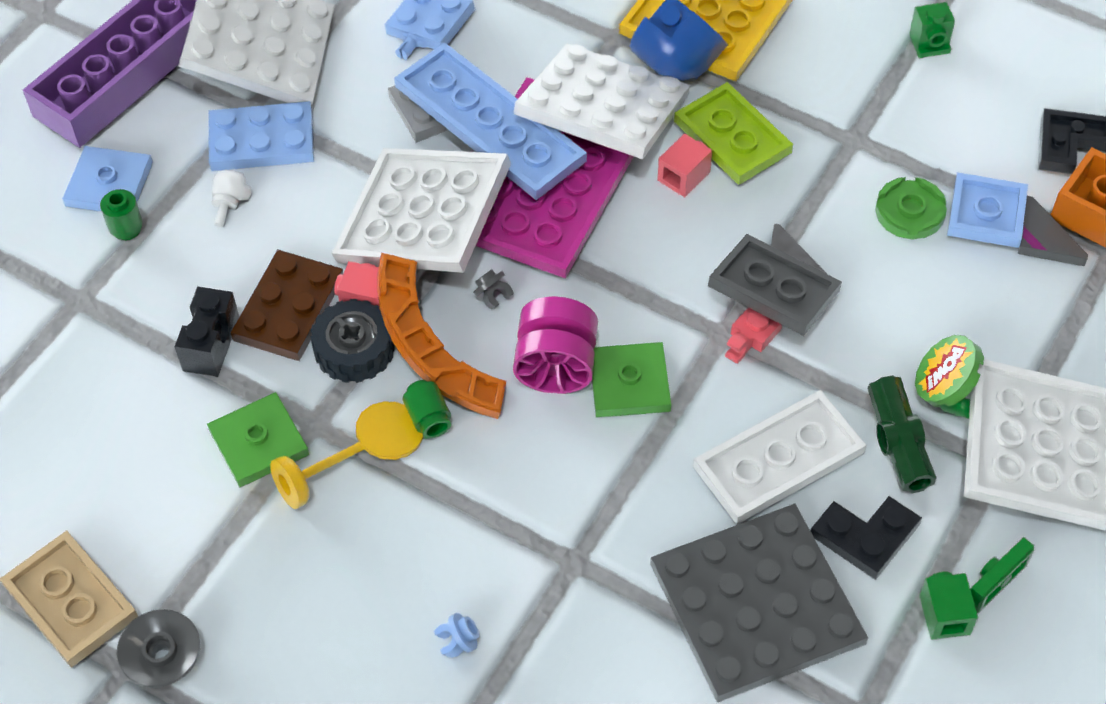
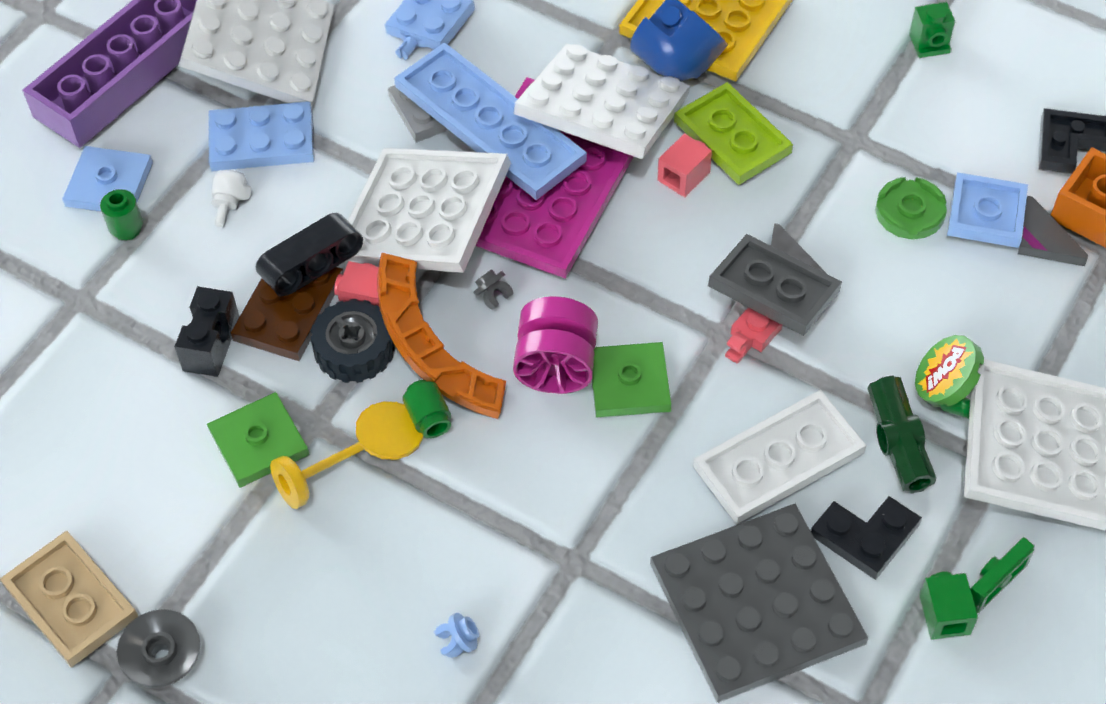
none -> black beam [255,213,363,296]

